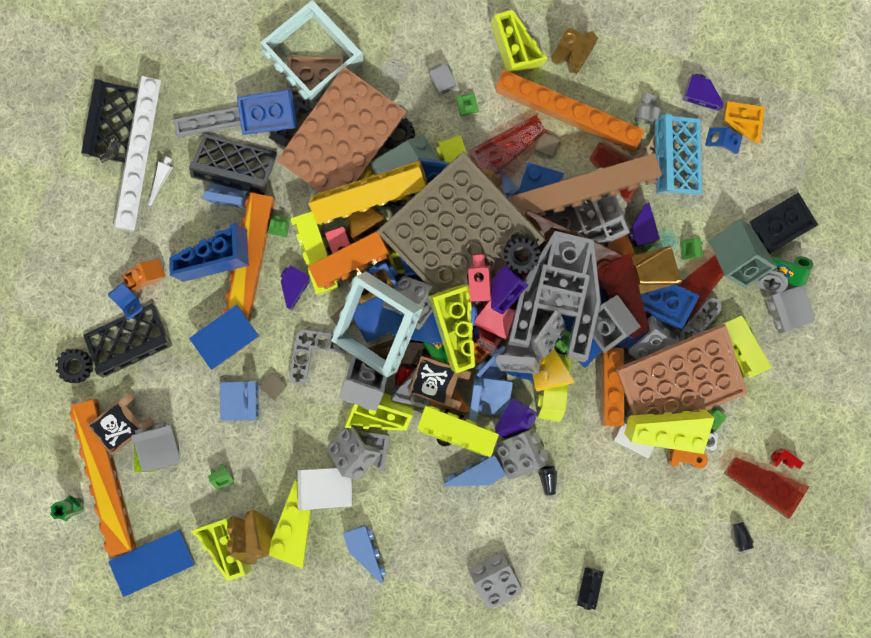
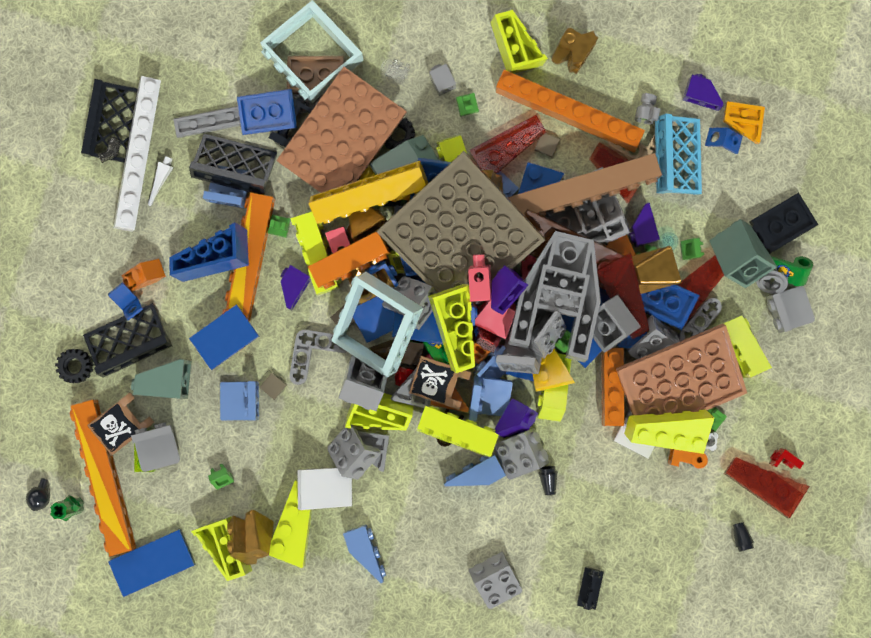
black tyre [503,234,540,273] -> none
none -> black piece [26,478,50,511]
none -> sand green slope [131,359,192,399]

